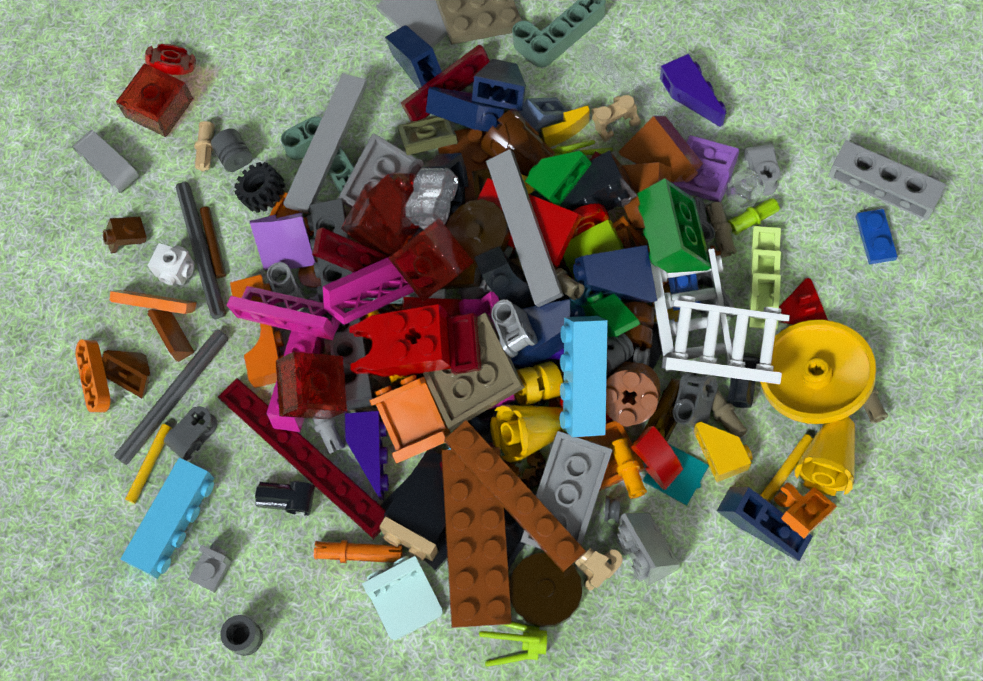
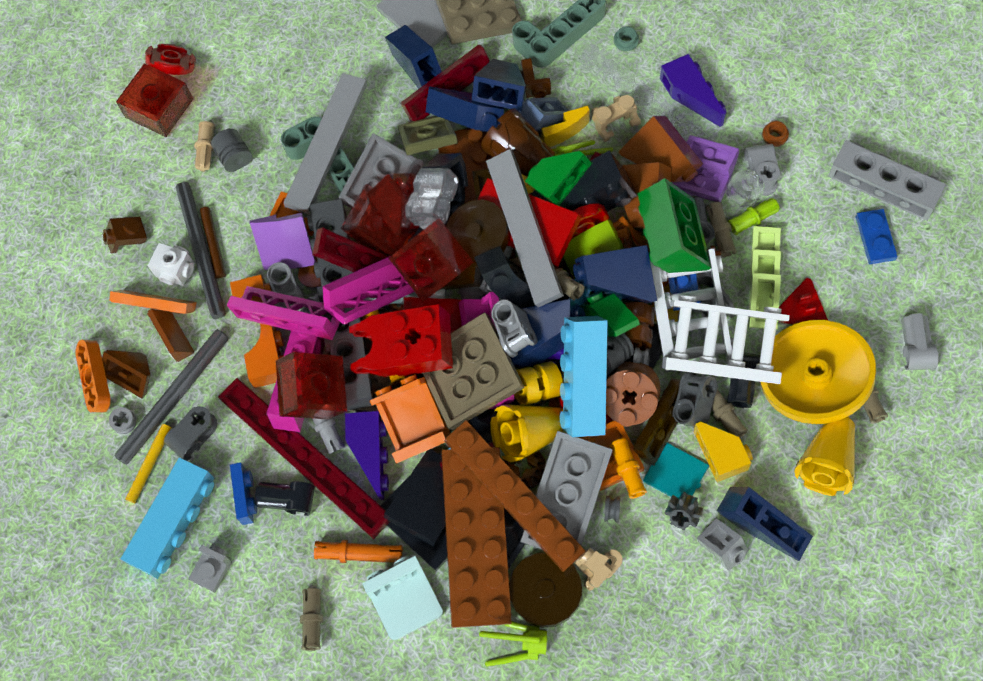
light grey beam [72,129,139,193] -> none
dark grey piece [220,615,263,656] -> none
black tyre [234,162,285,213] -> none
tan plate [379,517,438,562] -> none
dark red tile [447,313,482,375] -> none
light grey slope [616,513,680,587] -> none
red slope [631,426,683,490] -> none
yellow bar [760,434,813,503] -> none
orange plate [774,482,837,538] -> none
none -> light grey bush [109,407,137,434]
none -> blue plate [230,462,257,525]
none -> dark tan pin [300,588,323,651]
none -> reddish brown bracket [520,58,551,98]
none -> sand green plate [614,26,639,51]
none -> dark grey gear [665,492,703,530]
none -> light grey bracket [696,518,748,571]
none -> dark orange plate [762,121,789,147]
none -> light grey piece [901,313,938,370]

